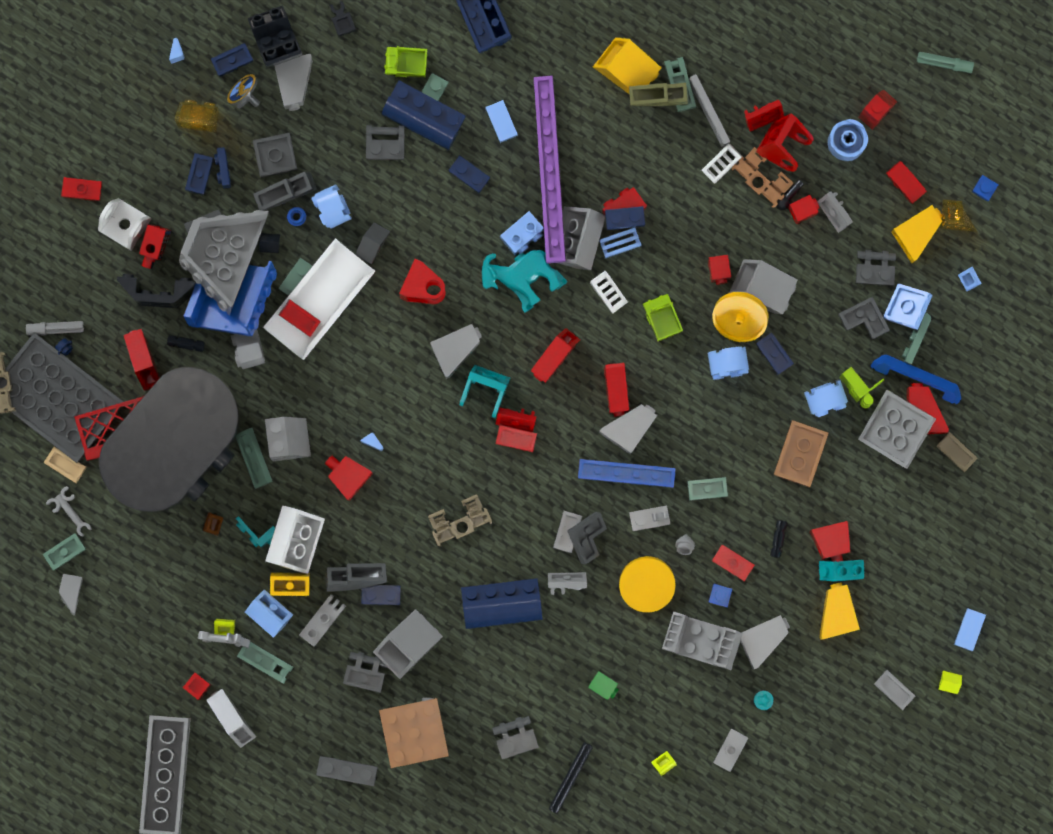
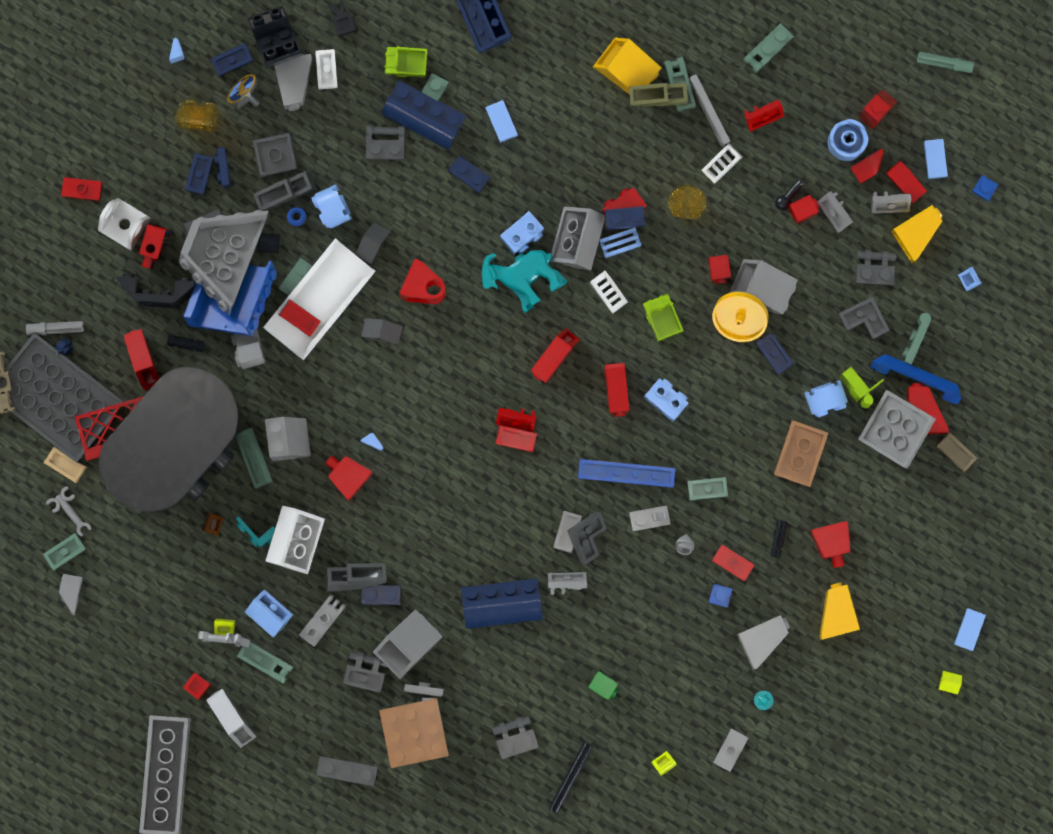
yellow brick [270,573,310,596] -> none
dark tan piece [428,494,492,547] -> none
light grey slope [430,324,482,379] -> none
teal hose [459,365,510,418] -> none
medium lavender plate [534,76,566,264] -> none
light grey slope [599,404,657,455] -> none
yellow piece [619,556,675,612] -> none
light grey plate [662,612,743,670] -> none
light blue brick [708,347,749,380] -> none
medium nougat piece [732,147,794,208] -> none
red hose [756,114,814,172] -> none
teal bracket [819,560,864,581] -> none
light grey tile [874,670,915,710] -> none
light blue tile [883,284,933,330] -> none
clear yellow slope [941,200,977,232] -> none
none -> white plate [316,49,338,89]
none -> dark grey slope [361,318,403,345]
none -> light grey plate [404,682,444,697]
none -> light blue brick [644,378,688,422]
none -> clear yellow plate [668,185,706,219]
none -> sand green plate [743,23,794,73]
none -> red slope [851,149,884,184]
none -> light grey plate [871,191,911,214]
none -> light blue tile [924,139,948,179]

